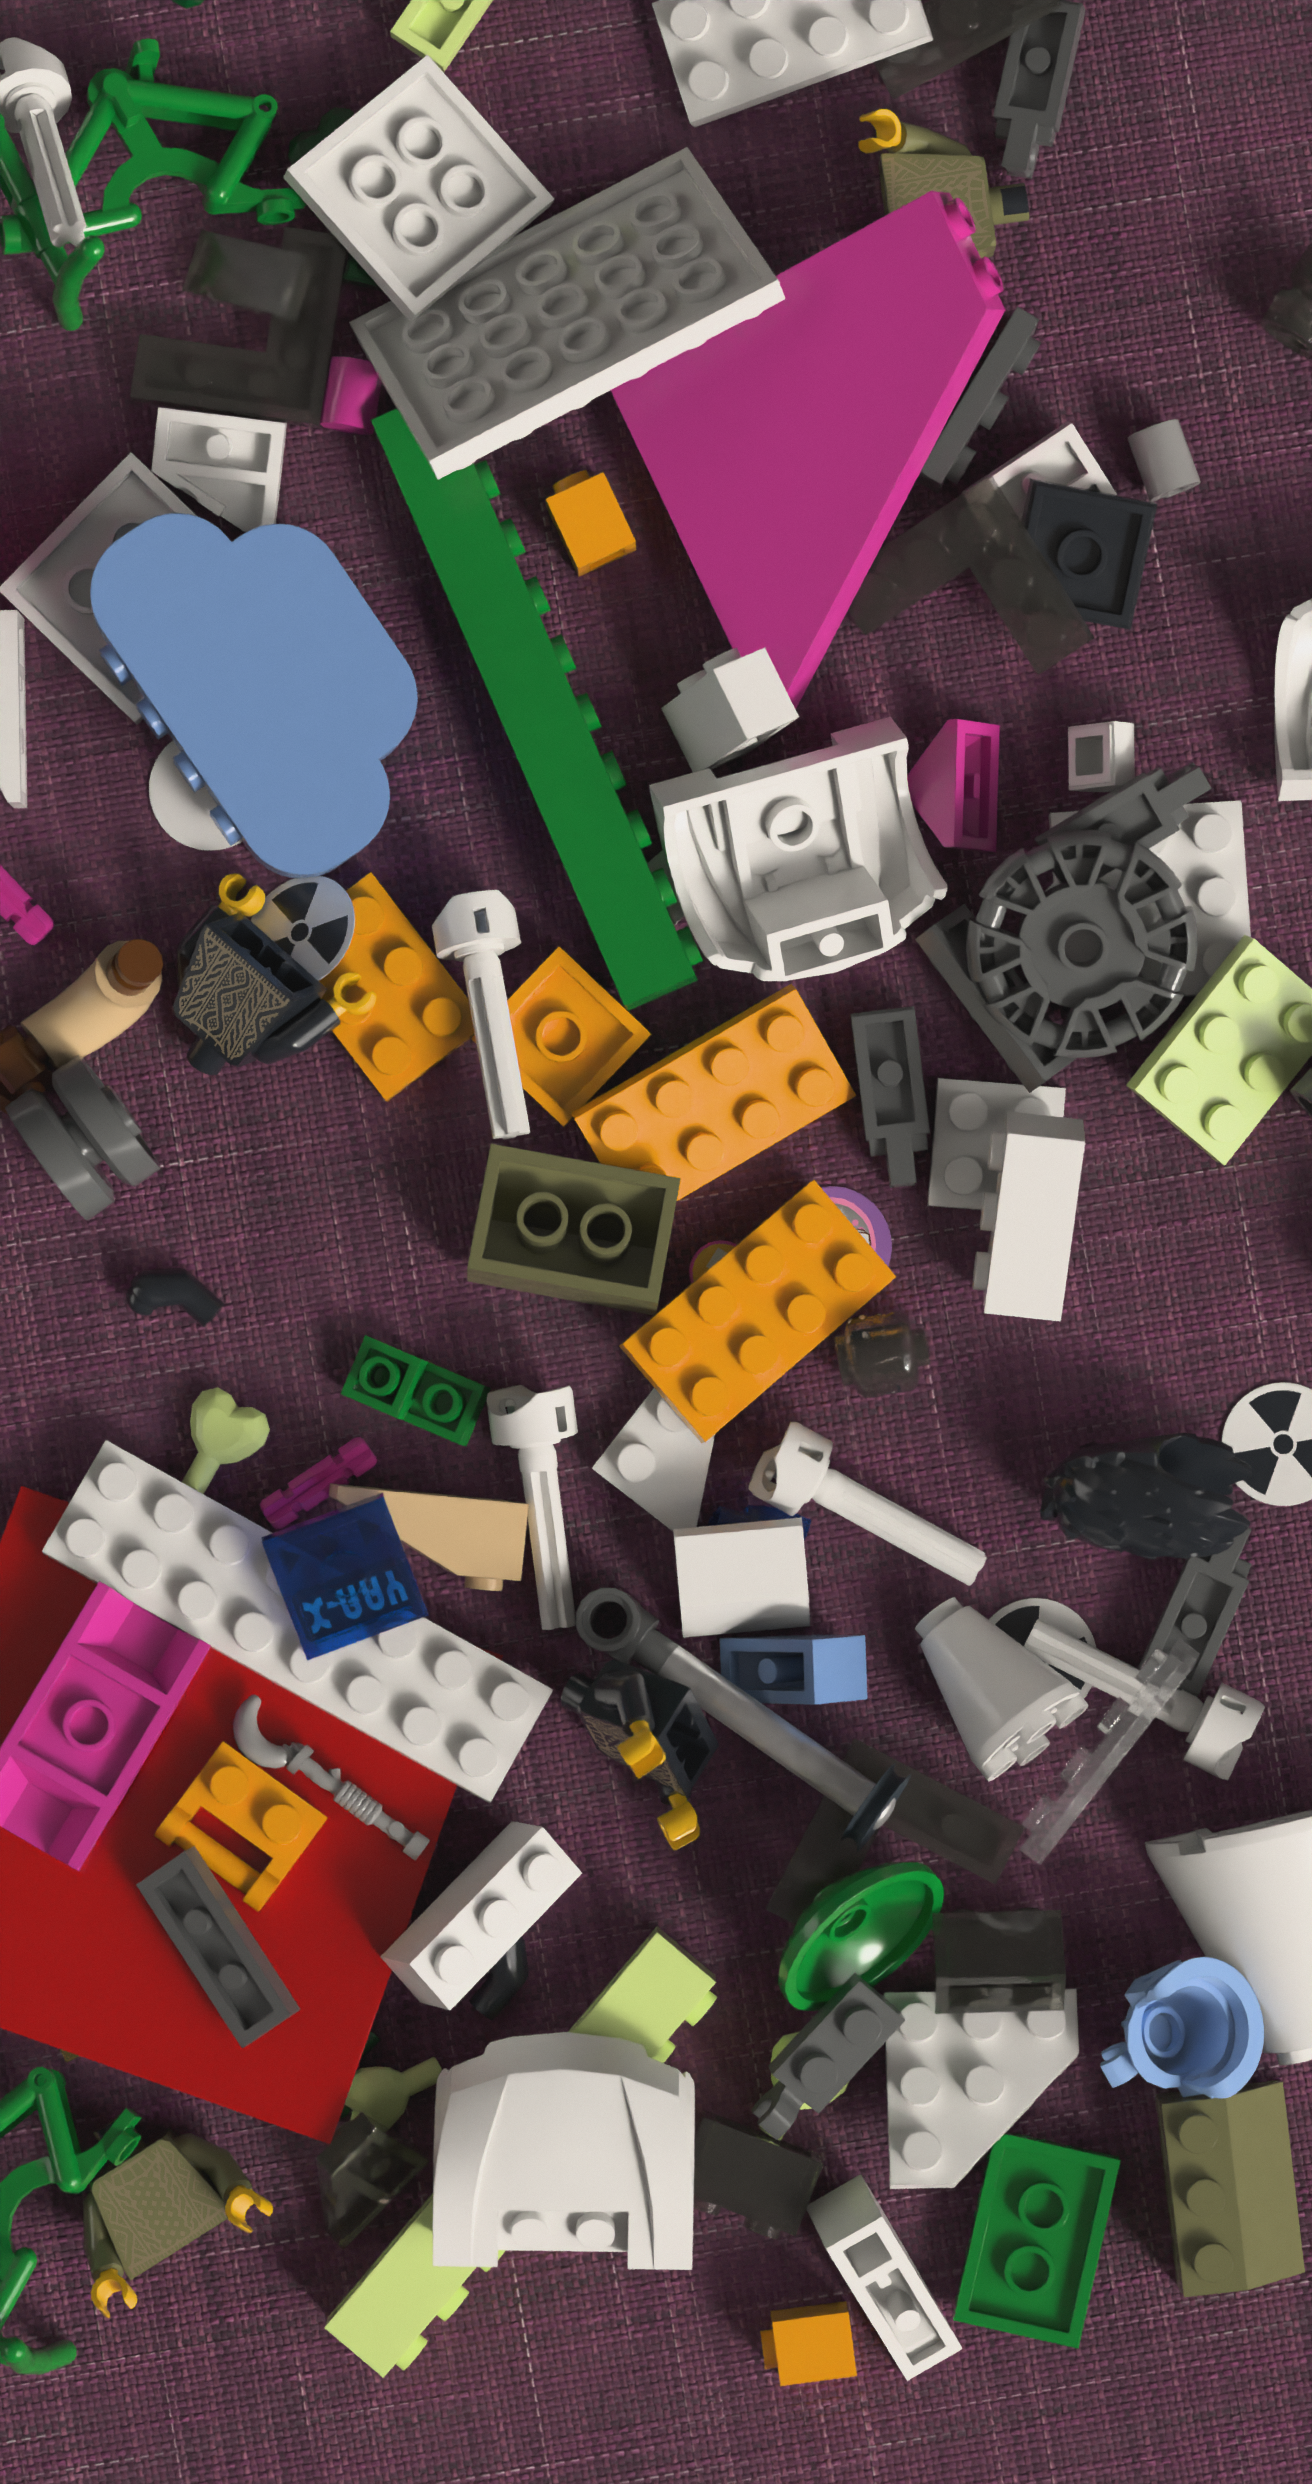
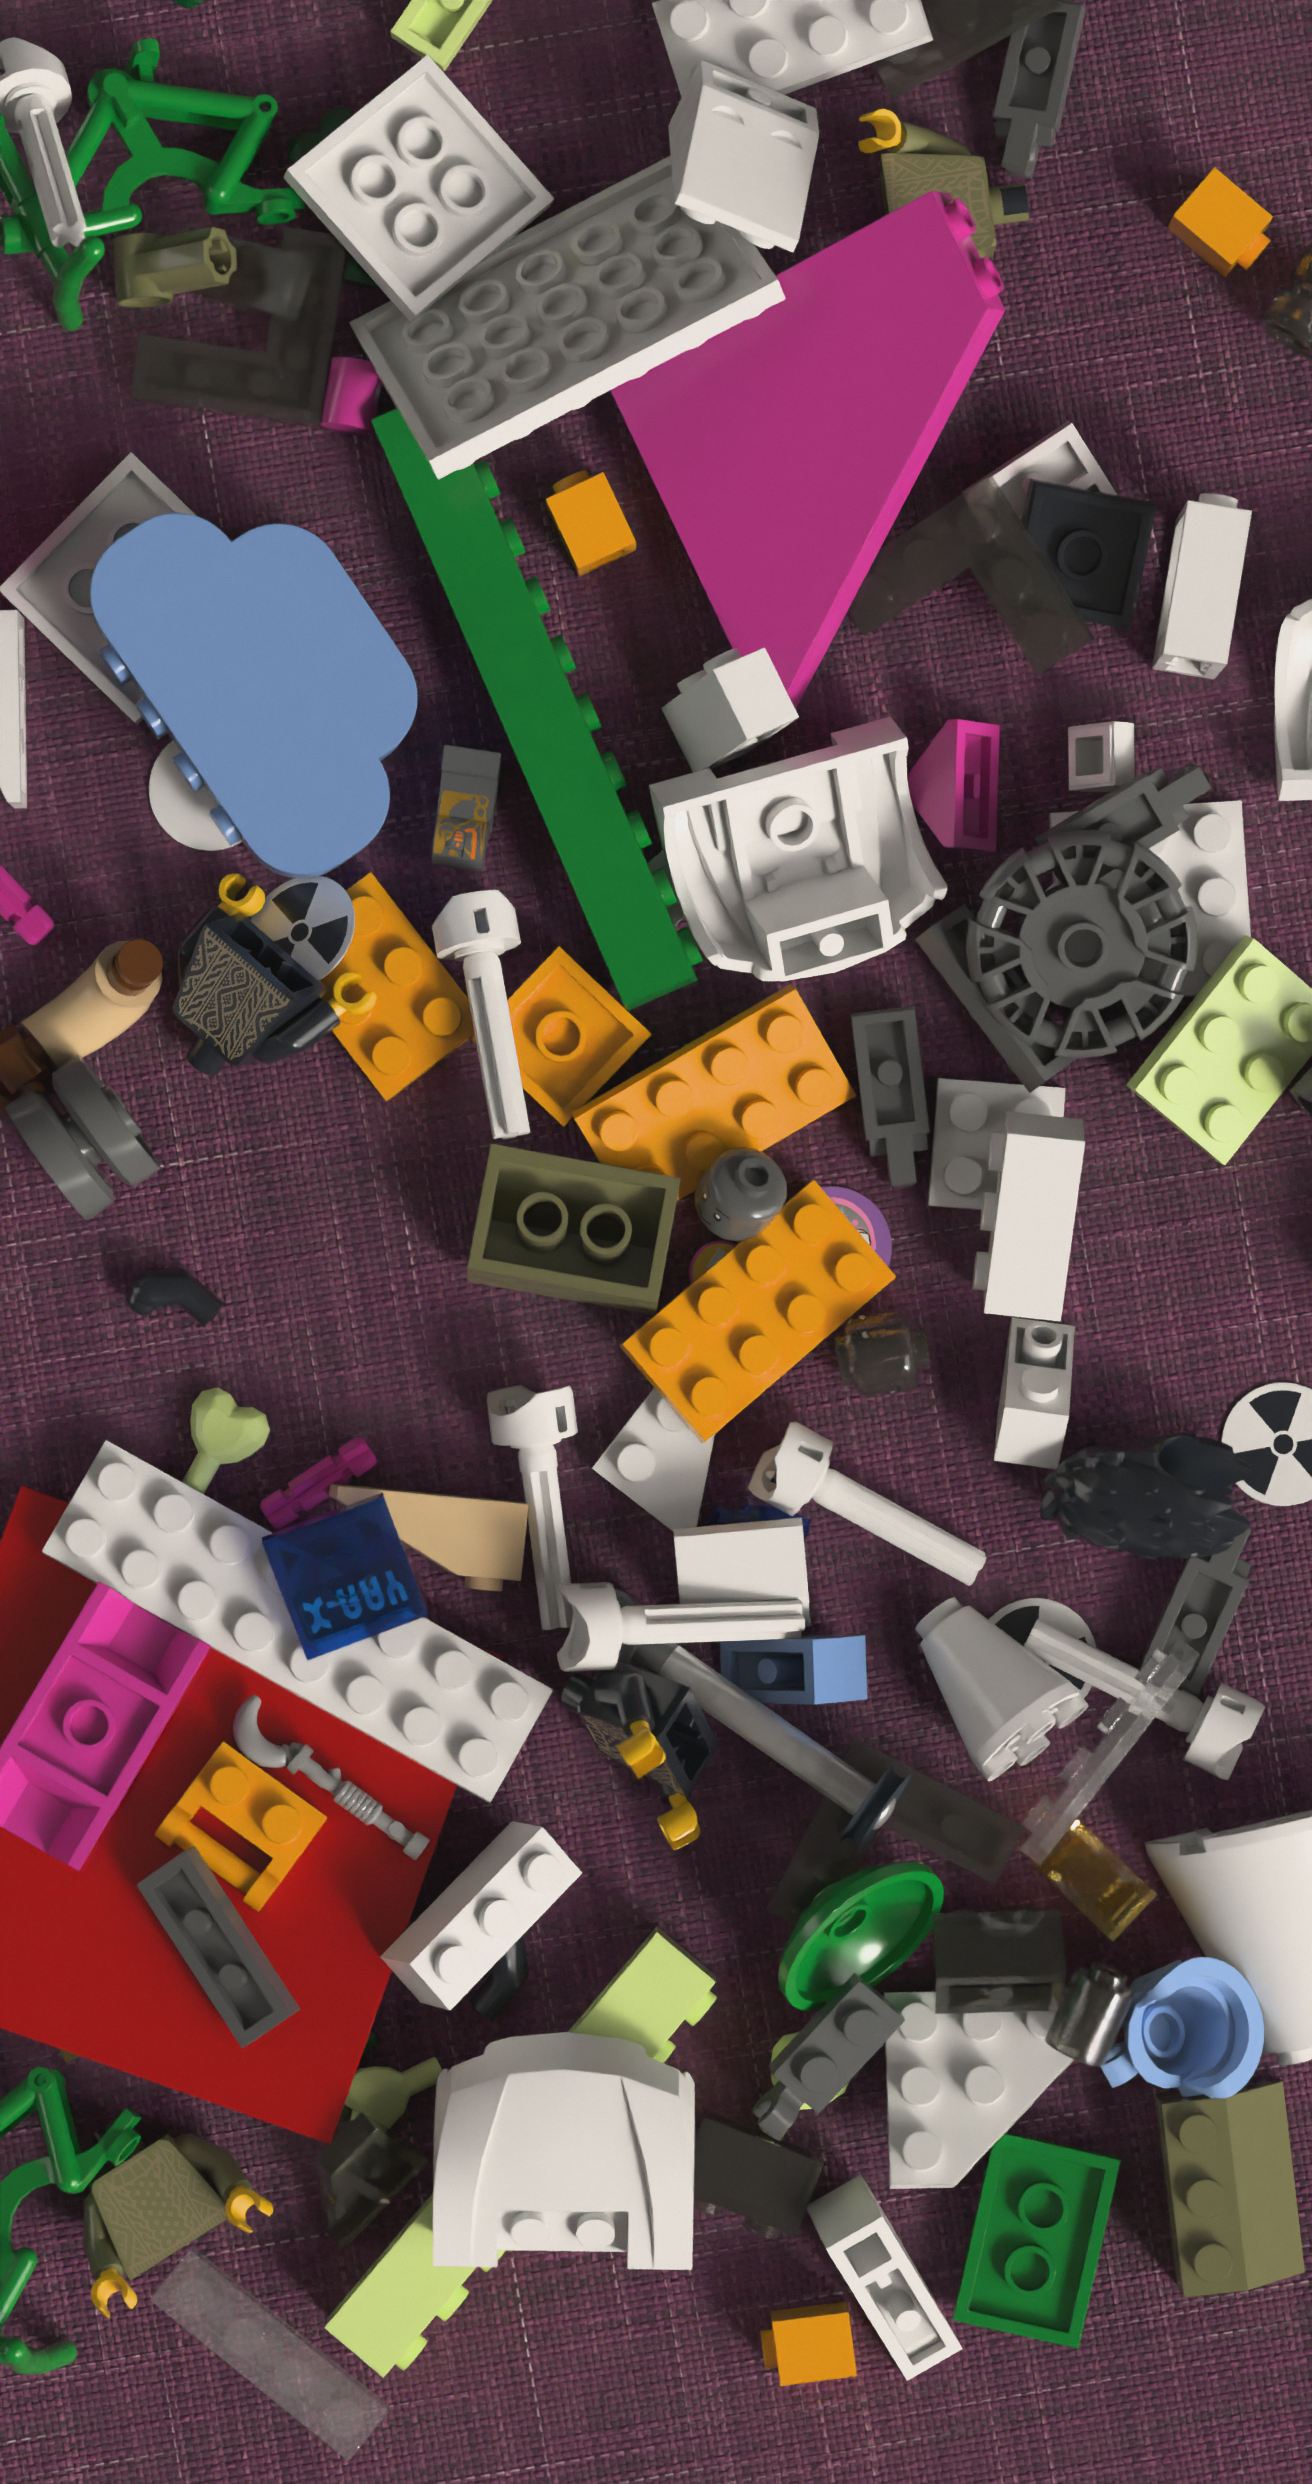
white wing [151,407,287,533] -> none
green slope [340,1335,491,1447] -> none
dark grey plate [916,307,1042,494] -> none
light grey piece [1127,419,1201,502] -> none
none -> olive piece [112,227,237,308]
none -> clear plate [150,2246,390,2461]
none -> dark grey leg [431,745,503,872]
none -> white piece [557,1582,805,1672]
none -> white slope [668,59,819,252]
none -> dark grey head [695,1147,787,1242]
none -> white slope [994,1317,1075,1469]
none -> clear yellow slope [1034,1819,1157,1941]
none -> clear smoke brick [1045,1962,1134,2067]
none -> white window [1152,493,1252,679]
none -> light orange brick [1168,167,1273,277]

